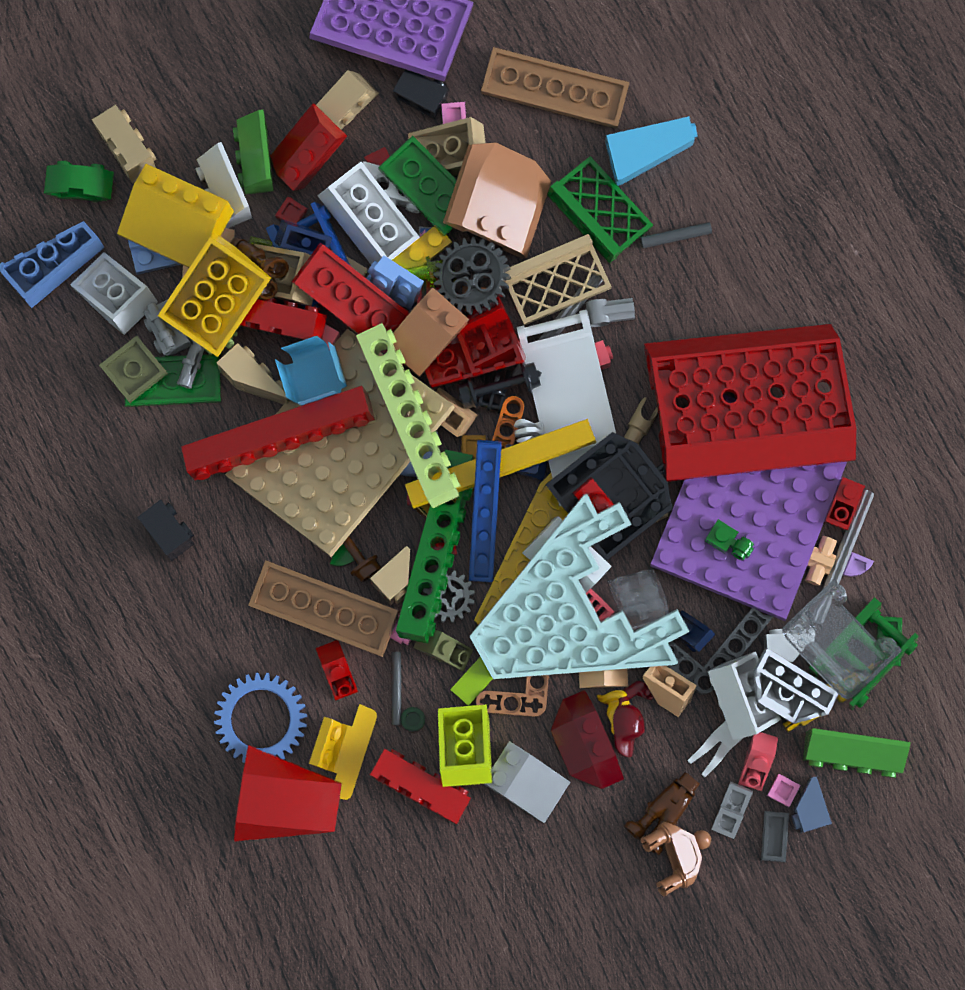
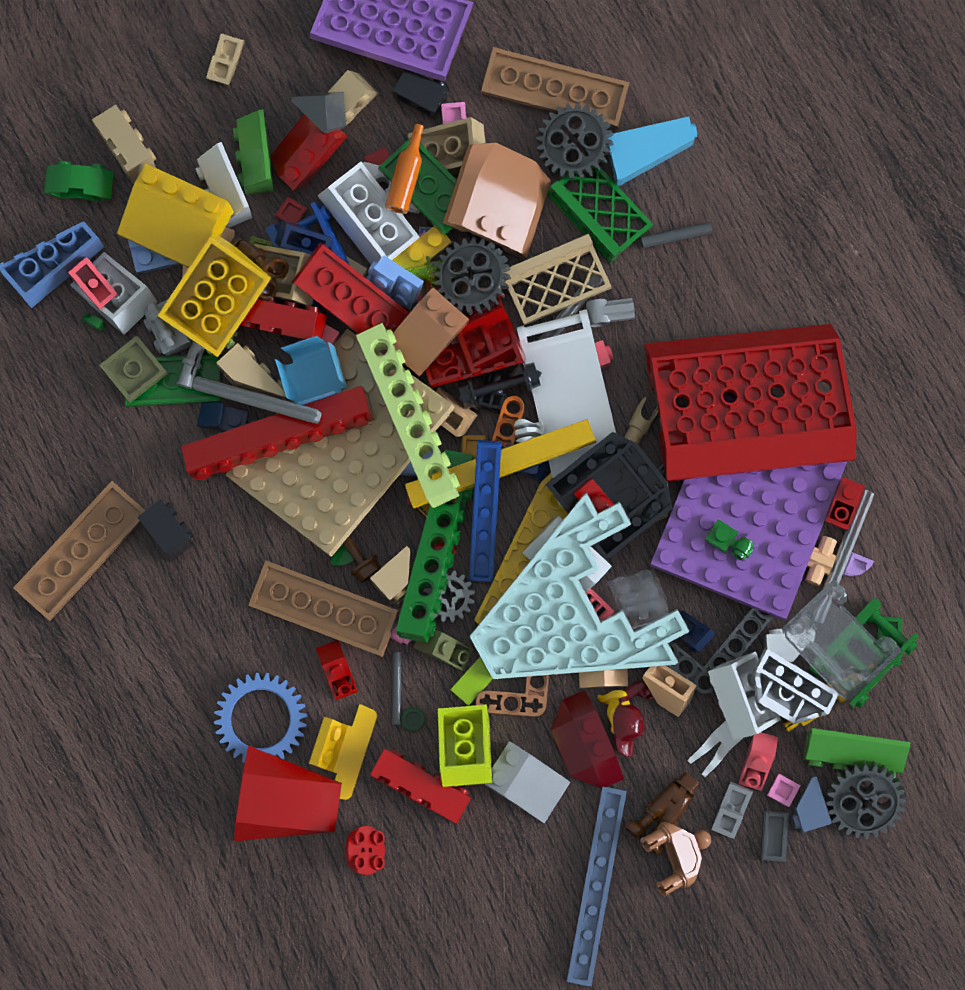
none -> medium nougat plate [13,481,145,621]
none -> coral slope [66,257,118,310]
none -> green tile [81,313,105,333]
none -> light grey axle [192,376,321,424]
none -> dark blue slope [197,403,249,432]
none -> tan slope [206,34,244,85]
none -> dark grey slope [291,92,346,133]
none -> red plate [345,826,385,875]
none -> orange piece [385,124,424,214]
none -> dark grey gear [536,102,614,180]
none -> sand blue plate [567,787,627,987]
none -> dark grey gear [825,761,906,839]

